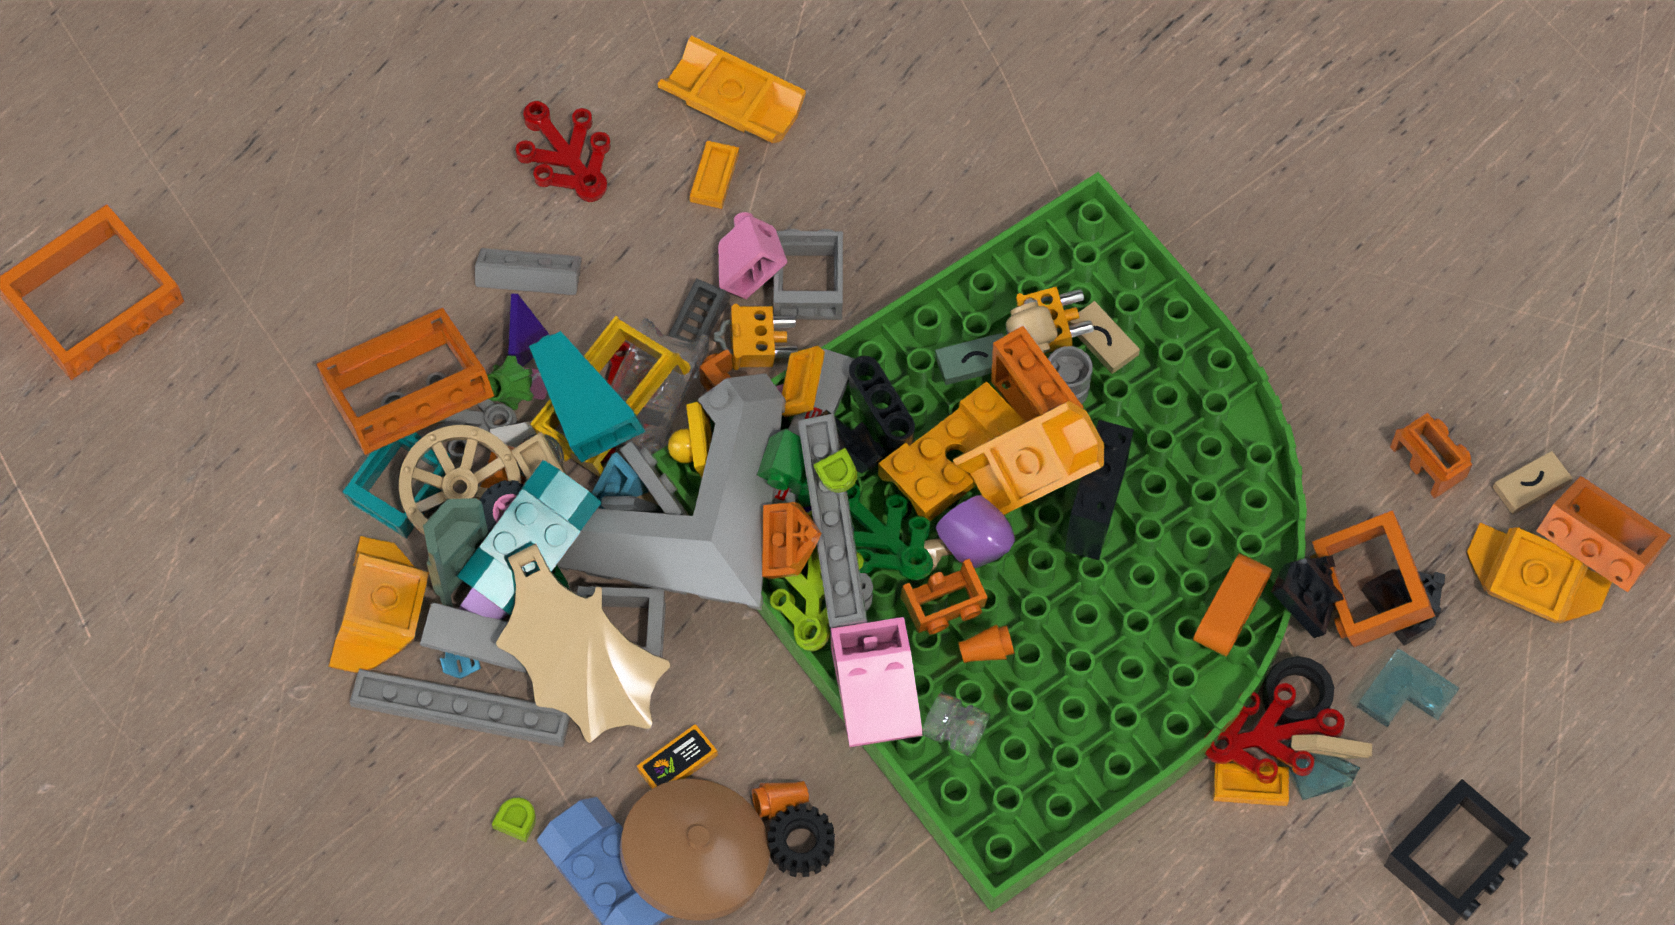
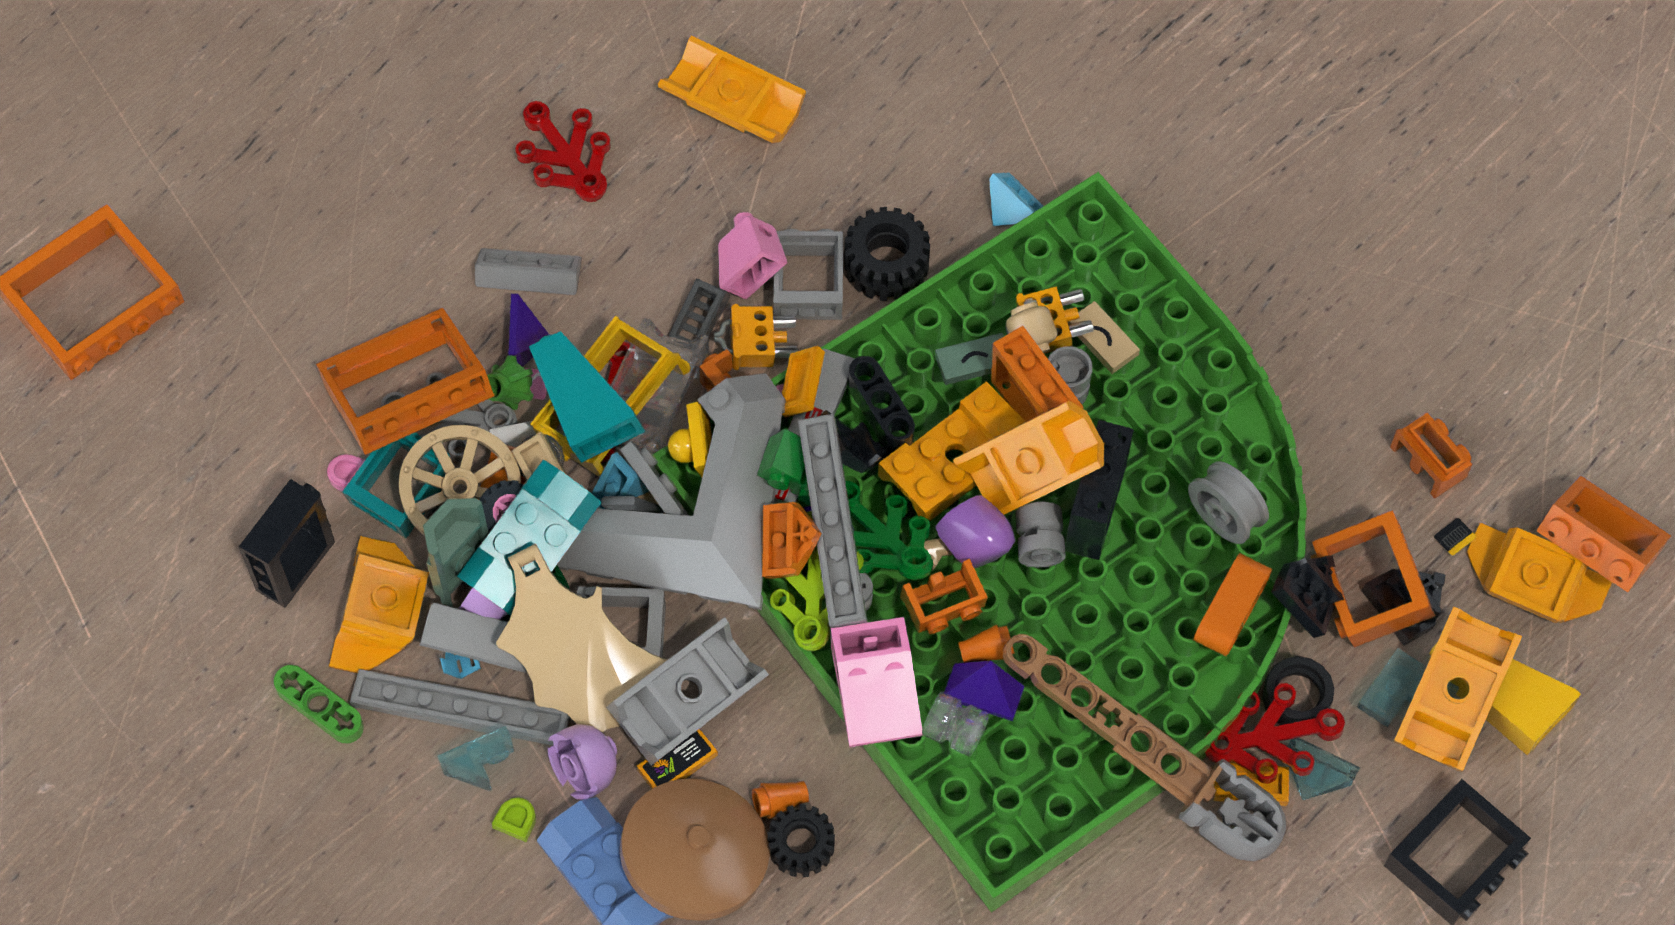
light orange tile [690,140,740,209] -> none
lime tile [813,448,857,493] -> none
tan tile [1291,734,1372,759] -> none
tan tile [1492,451,1572,515] -> none
none -> black window [239,479,335,608]
none -> bright green beam [274,665,364,744]
none -> bright pink tile [327,454,365,491]
none -> clear light blue slope [437,726,514,791]
none -> lavender cylinder [548,724,617,800]
none -> light grey piece [607,617,769,766]
none -> black tyre [844,207,930,301]
none -> dark purple slope [943,661,1025,721]
none -> medium azure slope [989,173,1043,226]
none -> medium nougat piece [1003,634,1286,861]
none -> light grey wheel [1015,502,1066,568]
none -> light grey wheel [1188,461,1269,544]
none -> light orange piece [1393,606,1522,772]
none -> yellow slope [1429,643,1581,755]
none -> black sticker [1434,518,1476,556]

